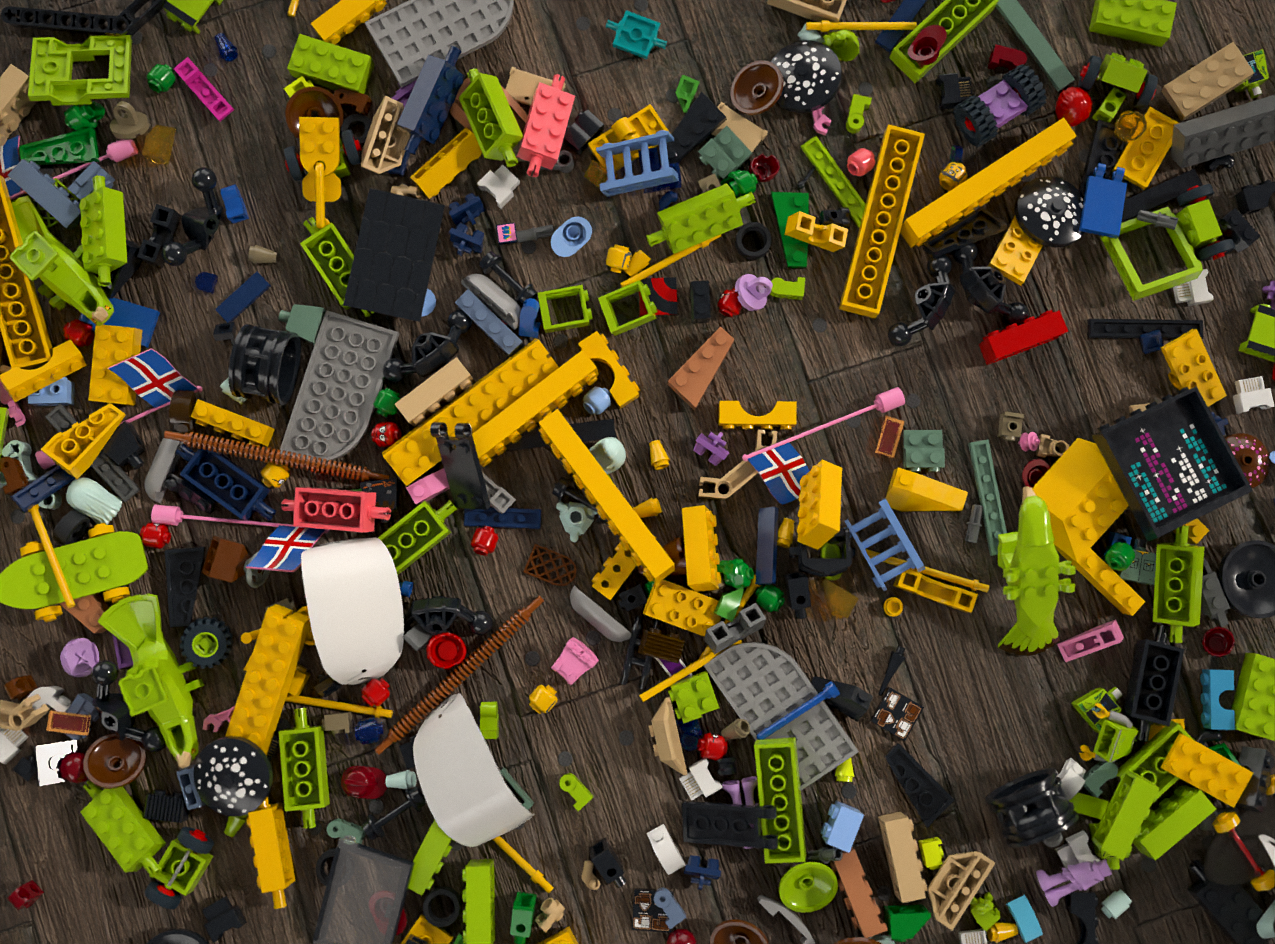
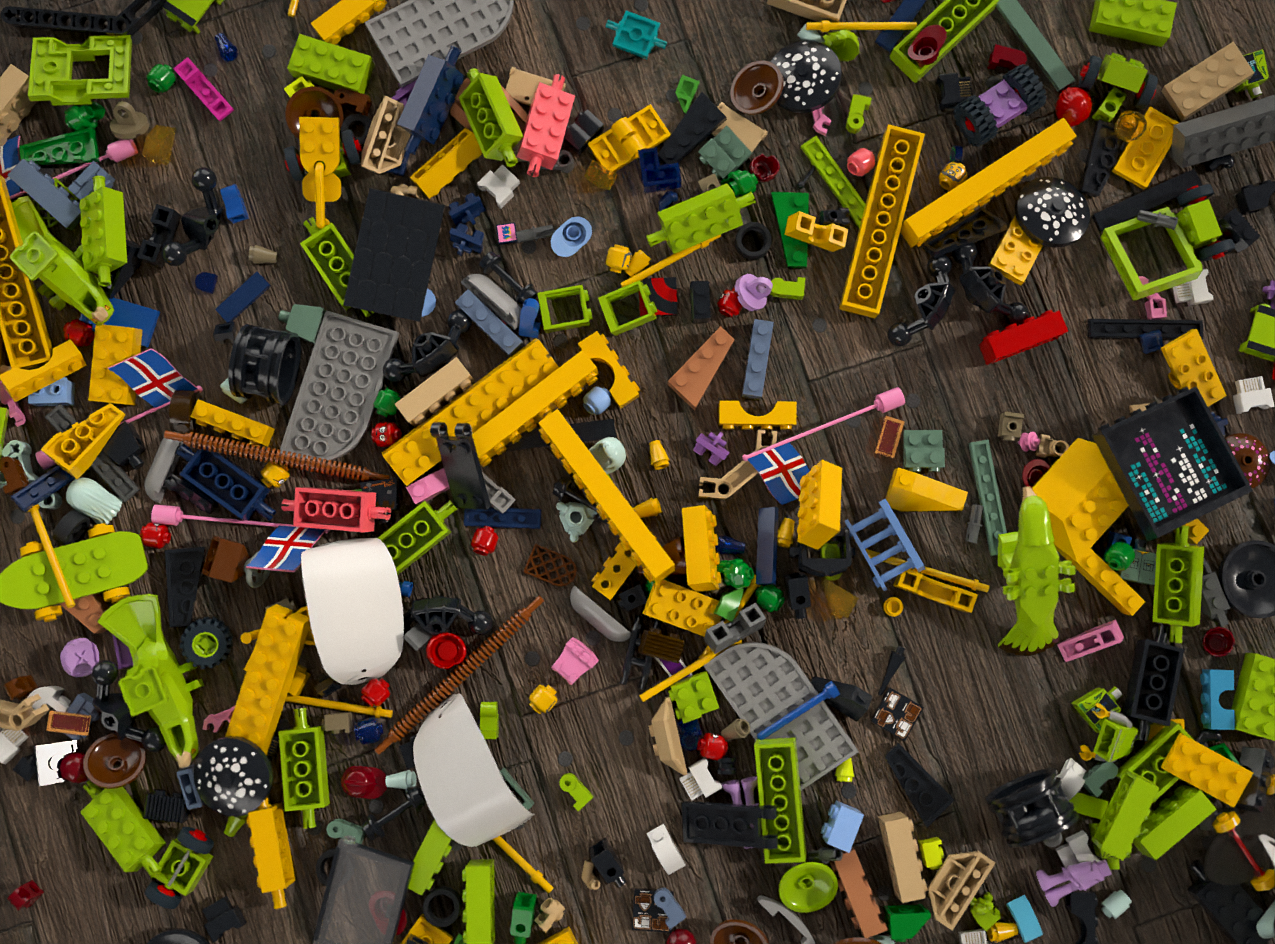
medium blue fence [596,130,679,197] -> none
dark blue hips [683,855,721,890] -> none
blue tile [1079,163,1127,239] -> none
none -> clear blue cone [716,535,745,554]
none -> sand blue brick [741,319,774,400]
none -> bright pink piece [1138,276,1167,320]

